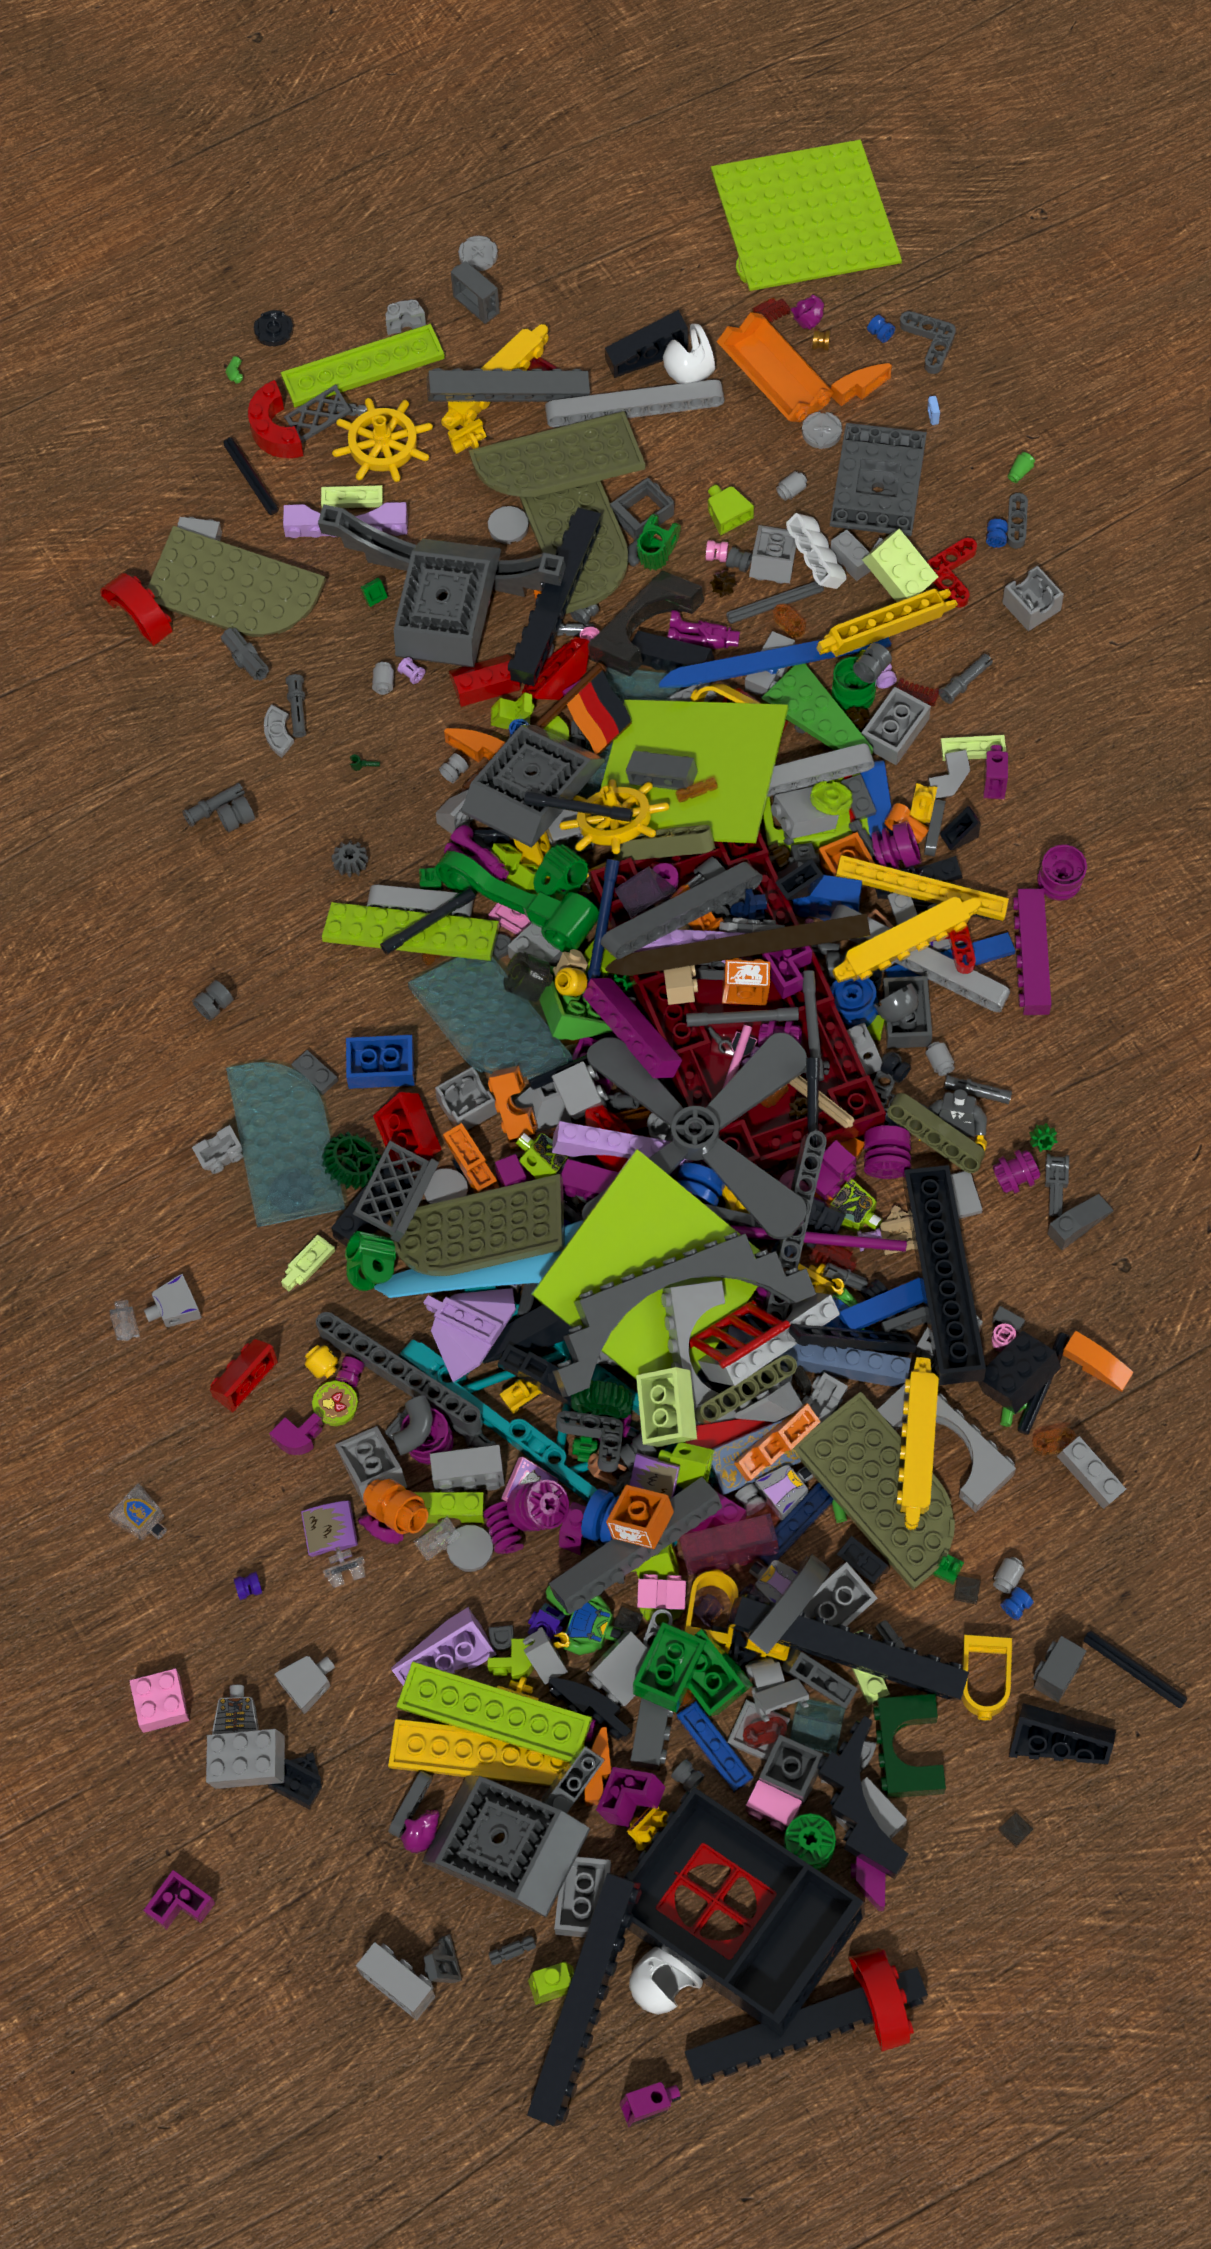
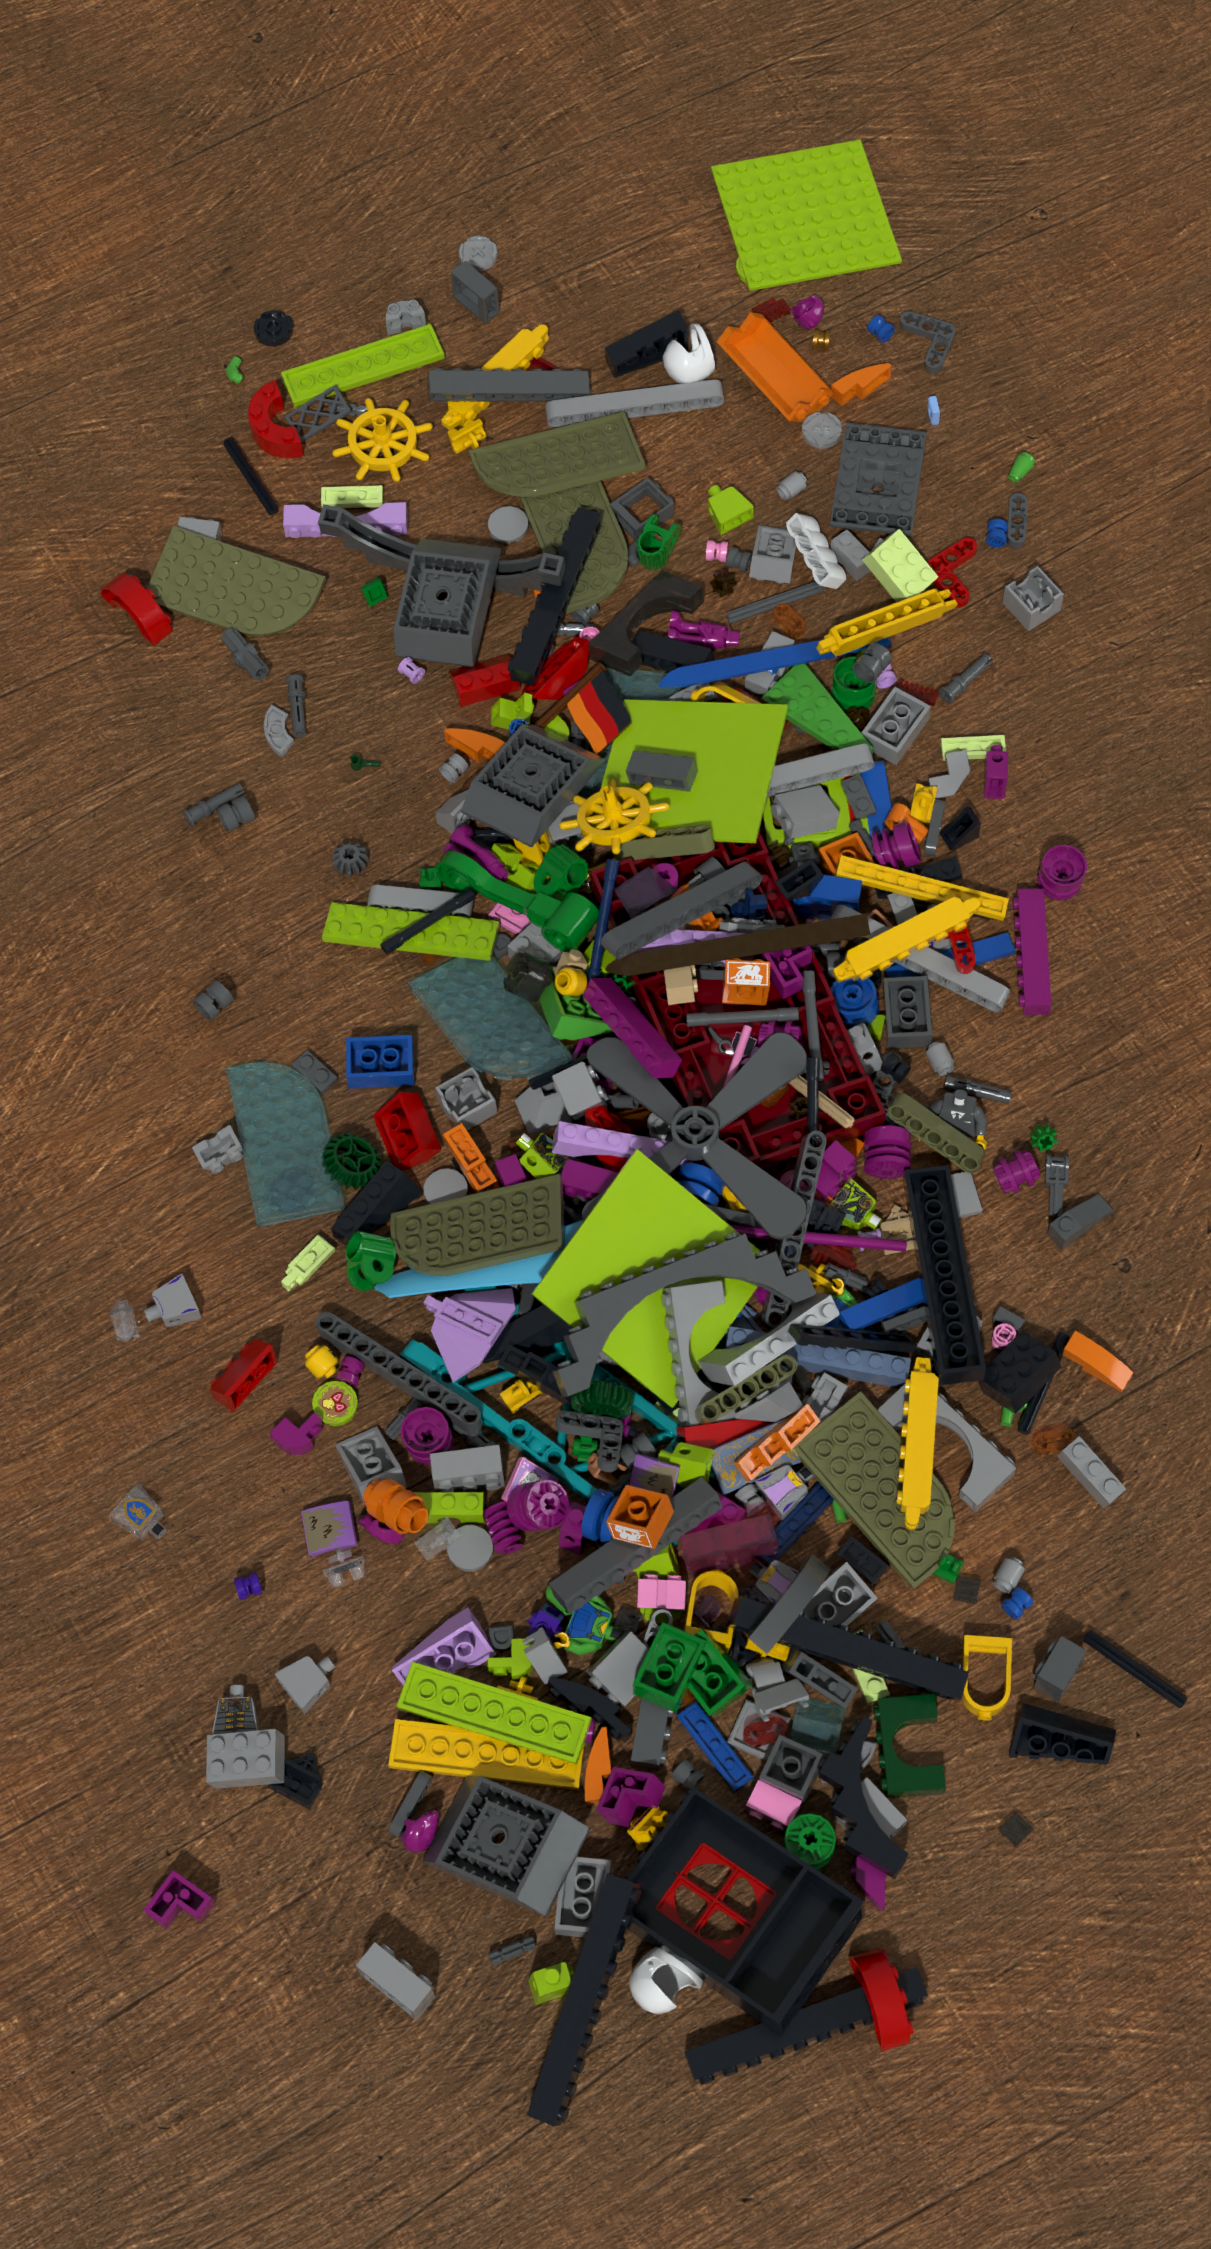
bright pink brick [130,1669,189,1733] -> none
dark grey fence [353,1141,439,1242] -> none
light grey brick [372,662,394,695] -> none
dark grey cylinder [392,1395,433,1456] -> none
dark grey wing [424,1934,462,1983] -> none
orange arch [488,1065,538,1140] -> none
black piece [524,791,633,822] -> none
dark grey slope [541,1746,605,1814] -> none
magenta torso [620,2082,681,2128] -> none
yellowish green brick [636,1367,697,1447] -> none
clear orange axle [676,778,718,803] -> none
red bar [689,1300,790,1369] -> none
lime tile [810,781,853,815] -> none
dark grey cylinder [873,983,919,1024] -> none

